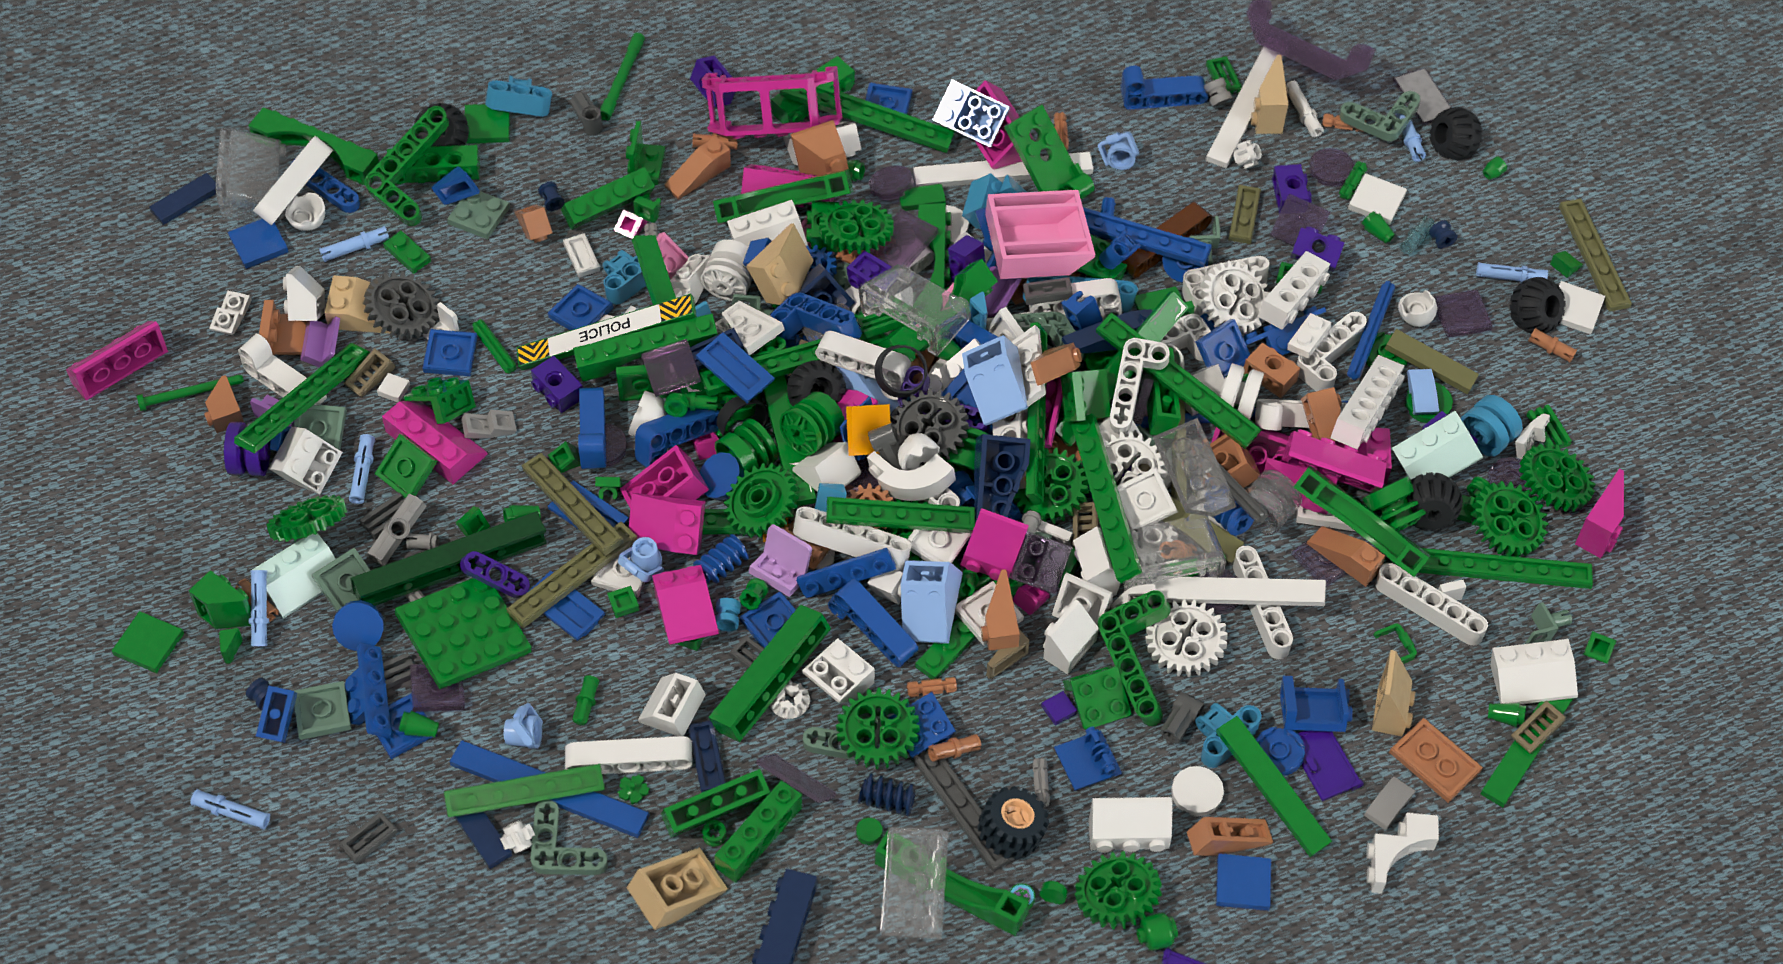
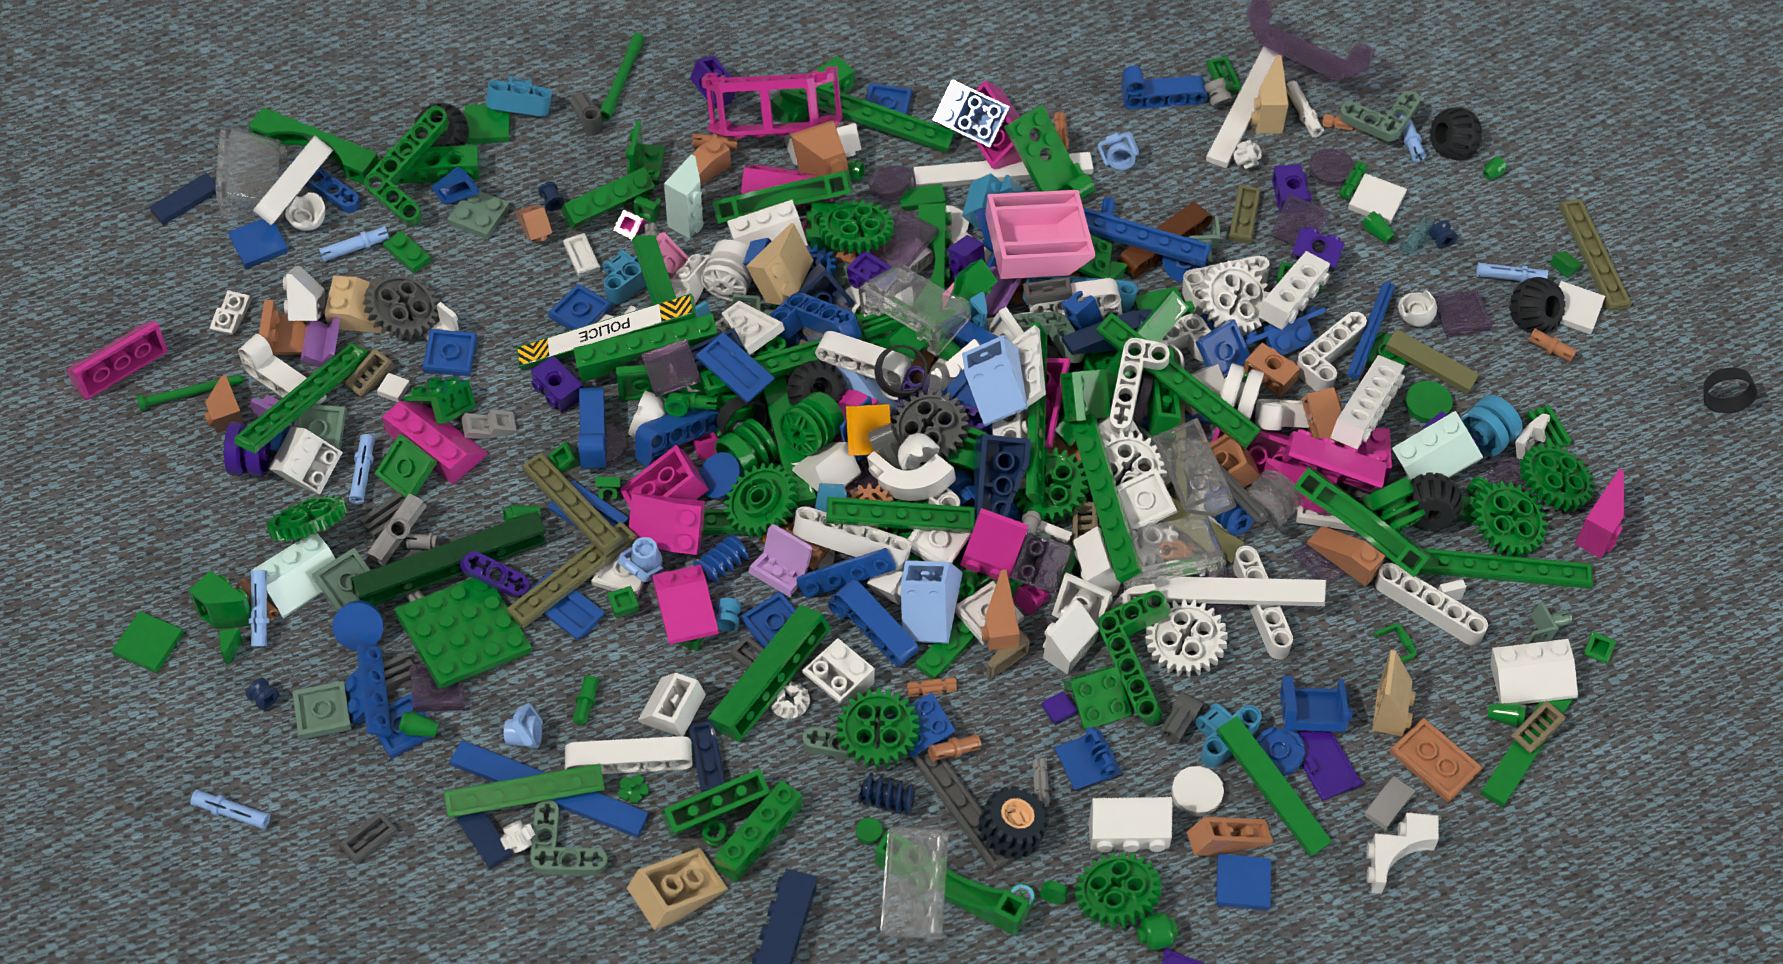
blue brick [256,685,298,743] -> none
green tile [456,506,490,537] -> none
green axle [473,319,517,374] -> none
green bush [739,578,768,610] -> none
clear purple piece [756,754,836,803] -> none
nougat slope [1030,342,1082,386] -> none
blue piece [1100,229,1141,269] -> none
white plate [1287,313,1331,359] -> none
flat silver piece [1393,68,1451,125] -> none
light blue slope [1407,369,1439,415] -> none
none -> light aqua slope [664,154,704,239]
none -> black tyre [1703,367,1757,413]

